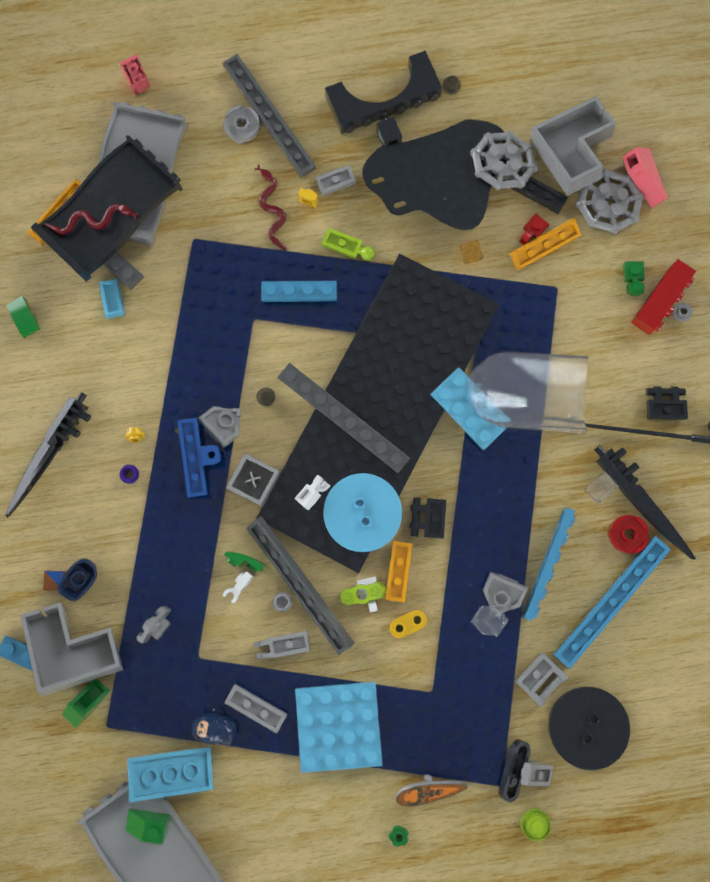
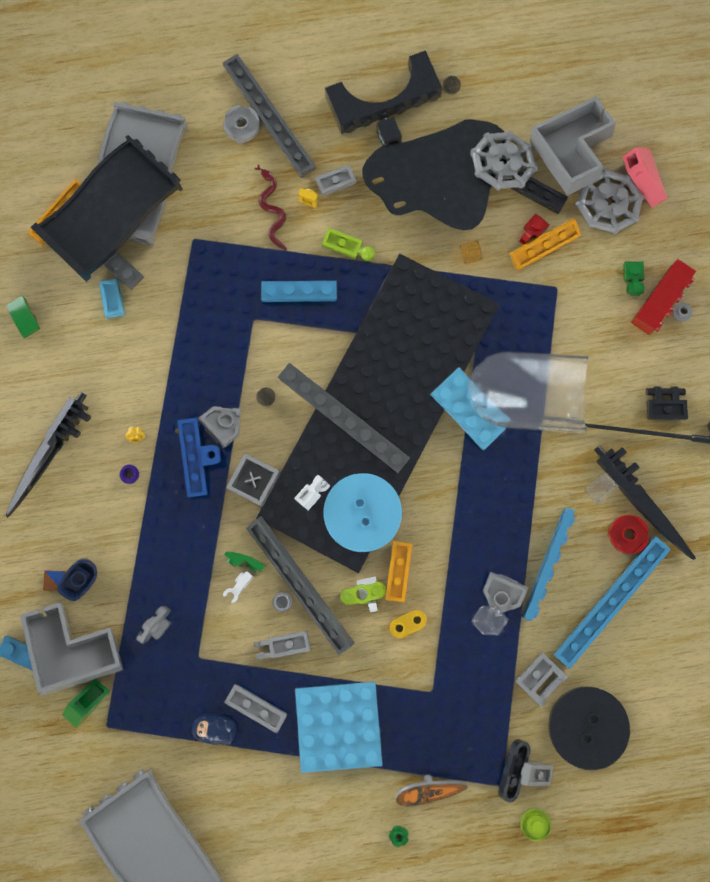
dark red animal [45,204,139,235] -> none
coral slope [120,54,151,95] -> none
green slope [125,809,170,845] -> none
medium azure plate [127,747,213,802] -> none
black plate [409,497,446,539] -> none

